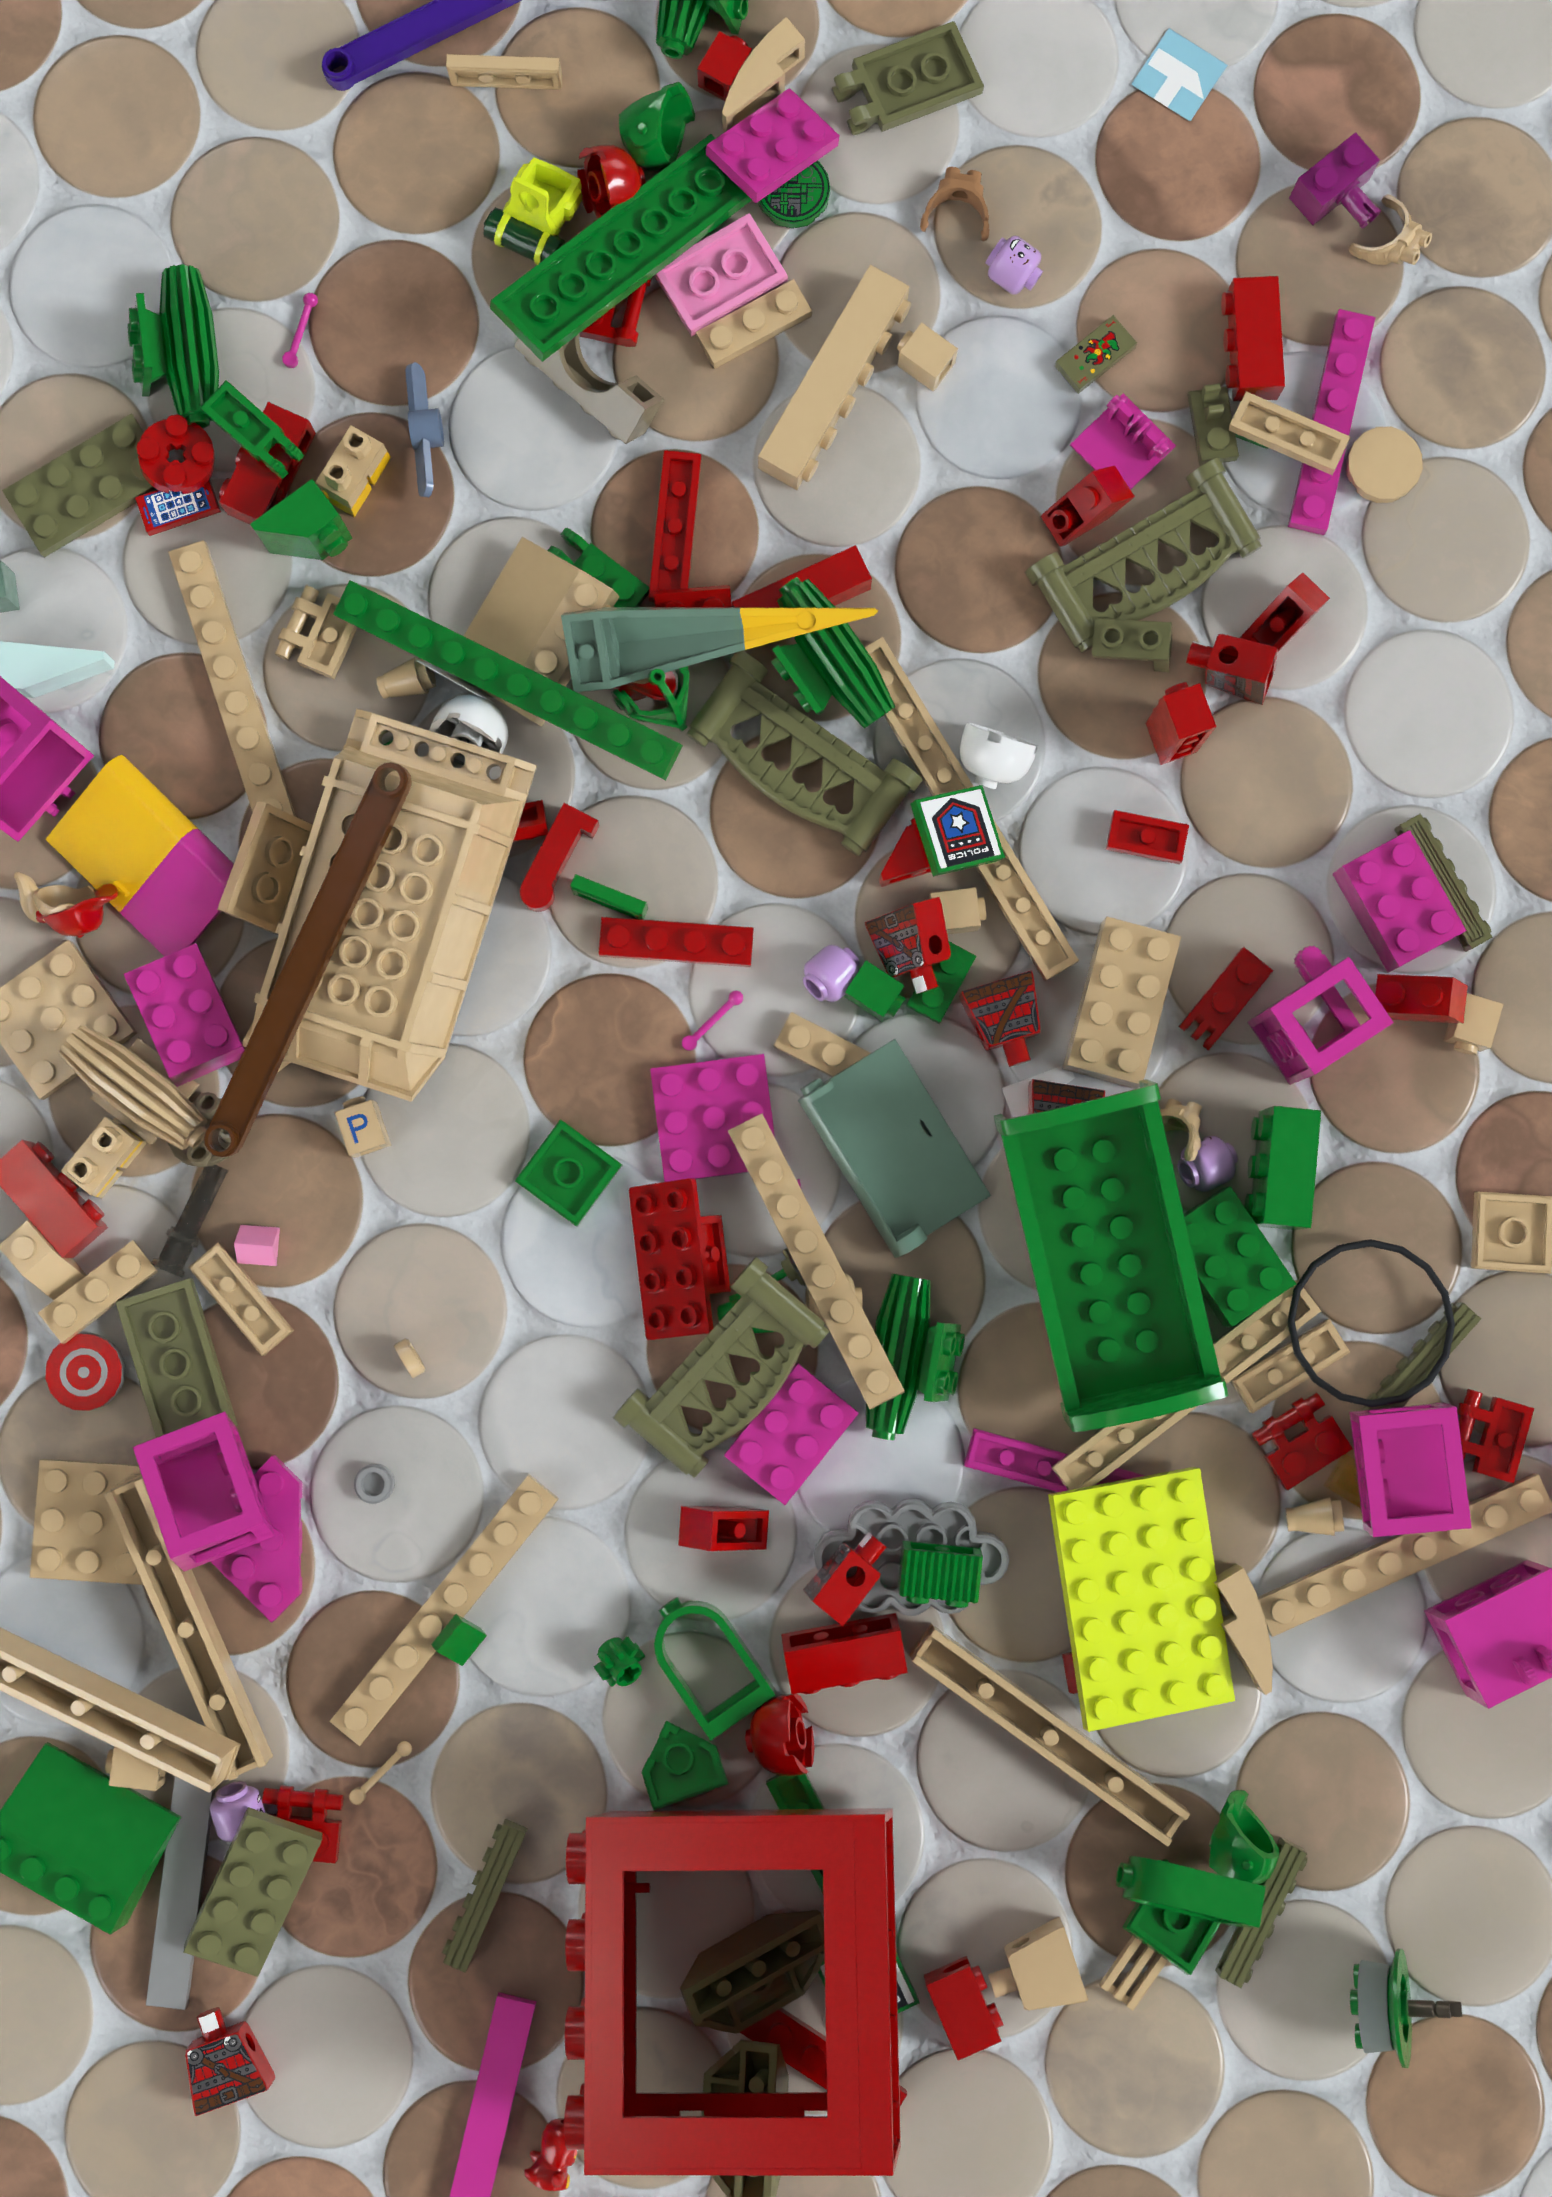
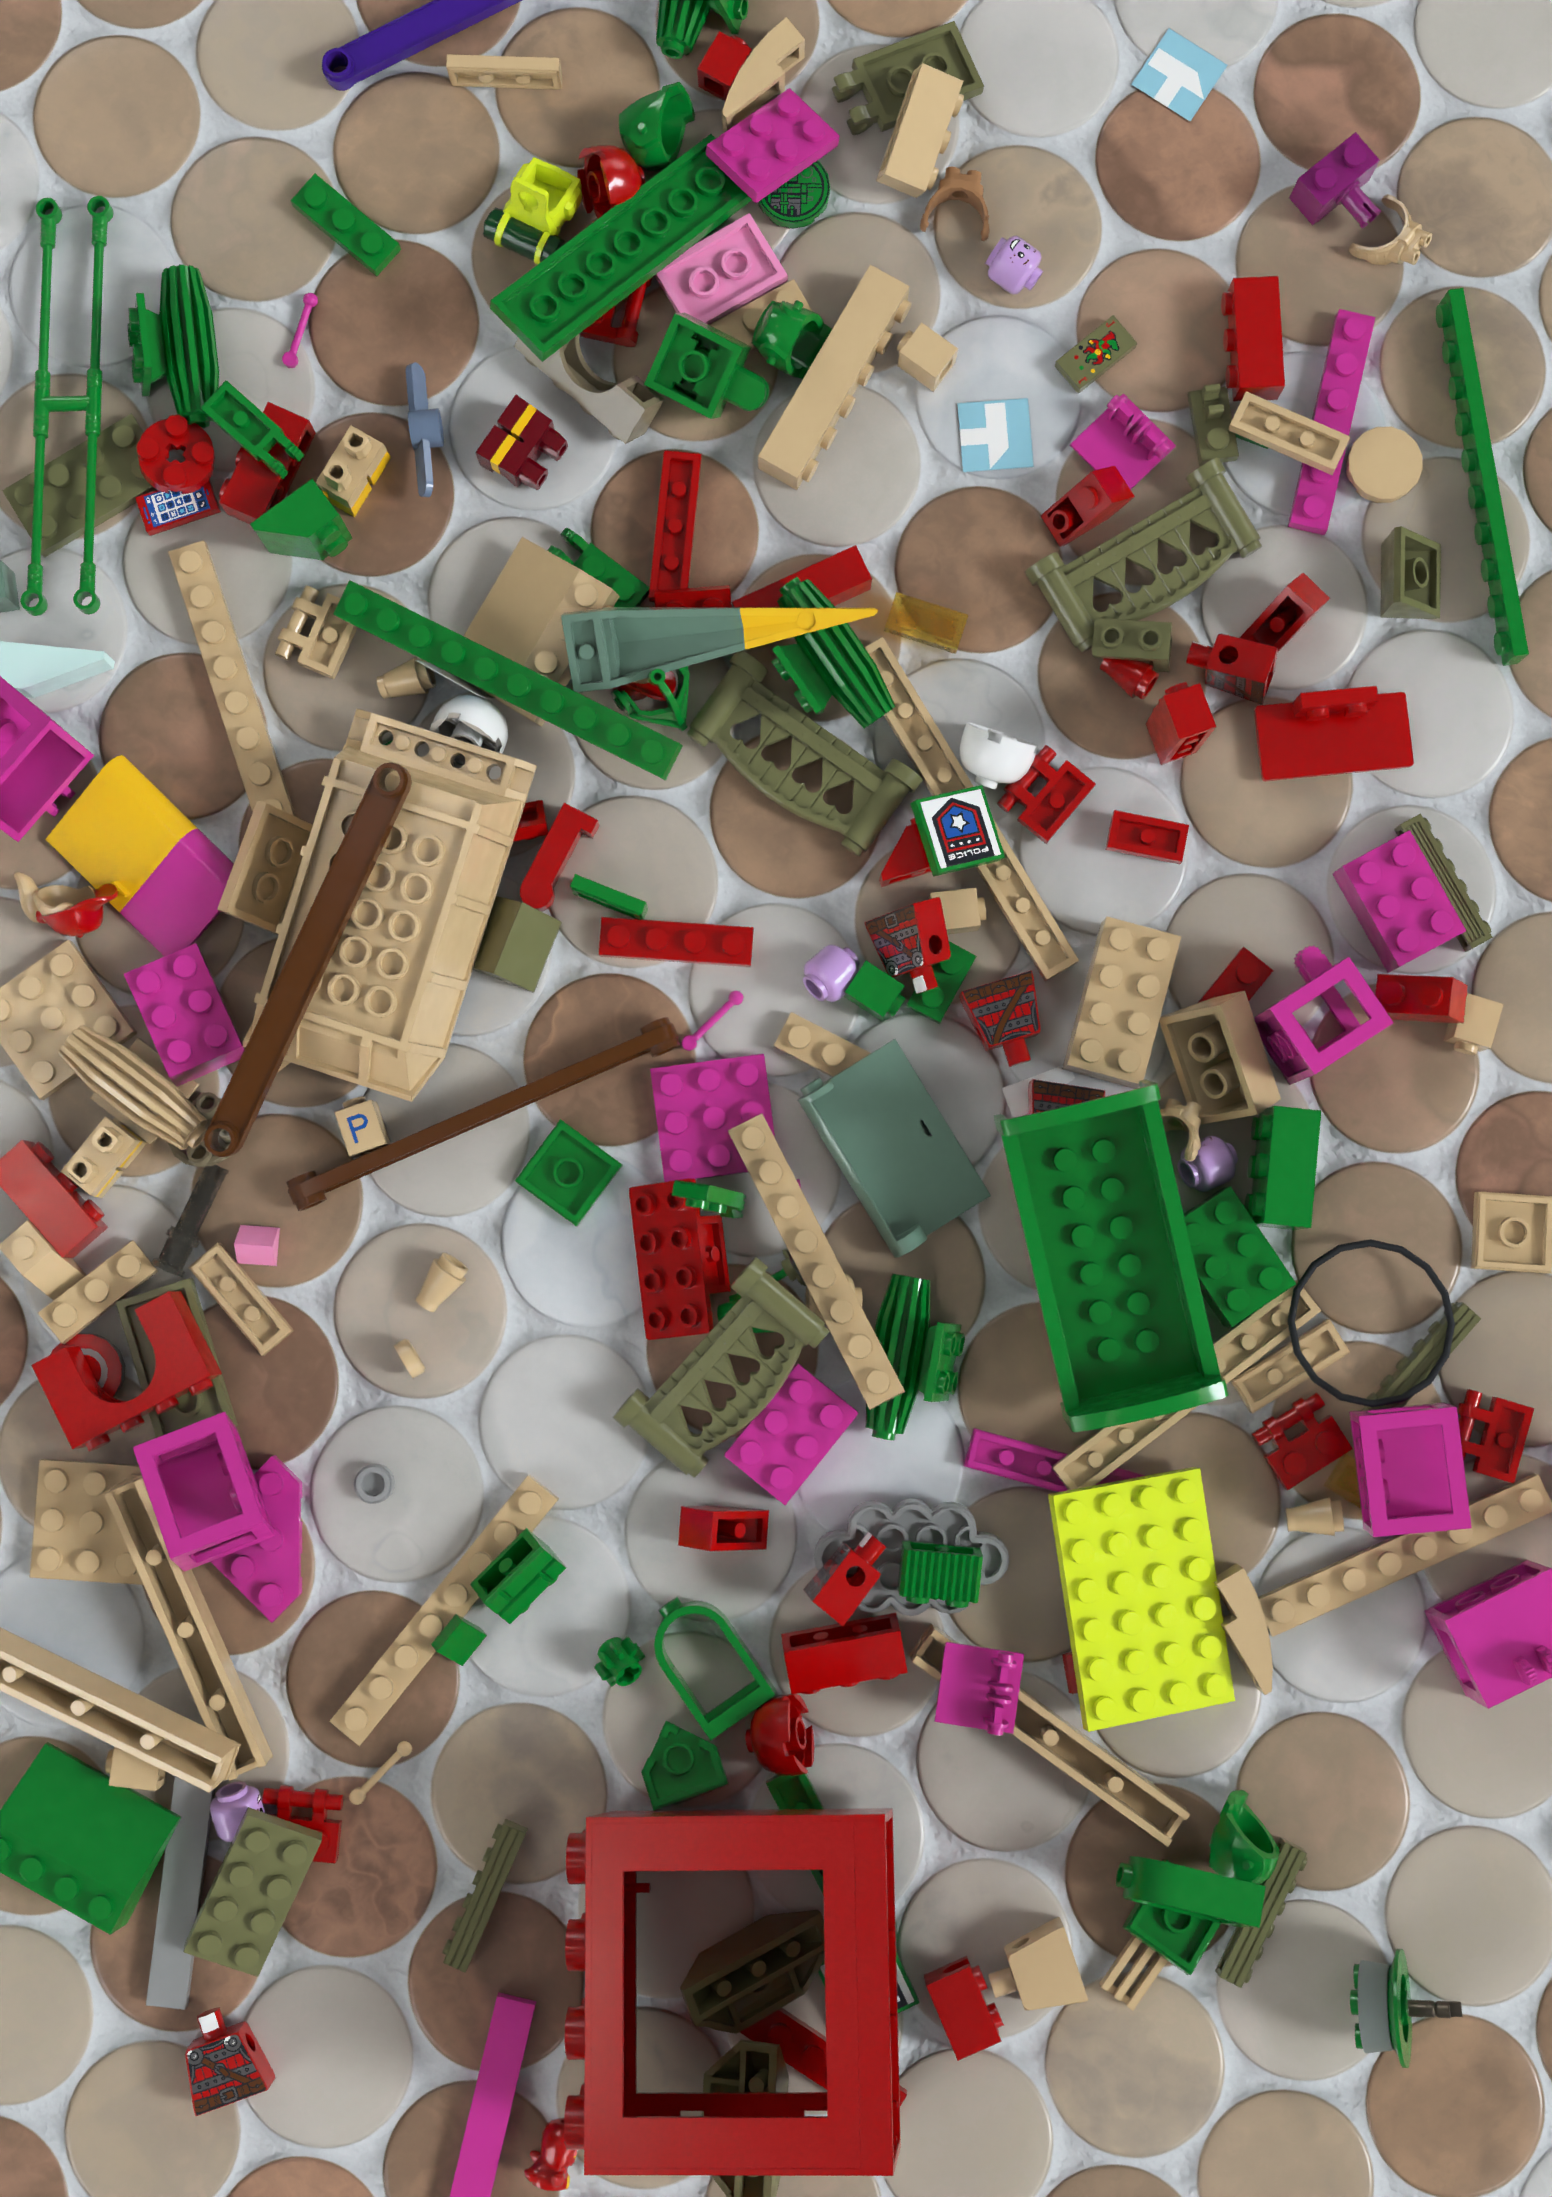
none -> green bar [20,196,114,616]
none -> red arch [31,1291,222,1452]
none -> reddish brown piece [286,1017,680,1211]
none -> green plate [290,173,401,277]
none -> tan cone [415,1253,468,1312]
none -> green brick [470,1528,566,1624]
none -> olive slope [473,896,562,993]
none -> dark red hips [475,394,568,490]
none -> green brick [644,313,770,419]
none -> green hinge [672,1180,746,1219]
none -> green helmet [751,300,832,380]
none -> tan brick [876,63,964,198]
none -> clear yellow plate [884,592,968,654]
none -> dark pink hinge [934,1642,1024,1735]
none -> medium azure sticker [957,398,1034,472]
none -> red plate [997,745,1096,844]
none -> red cone [1100,658,1159,700]
none -> tan slope [1159,991,1281,1125]
none -> red bracket [1254,686,1414,782]
none -> olive slope [1380,526,1441,619]
none -> green plate [1436,288,1529,666]

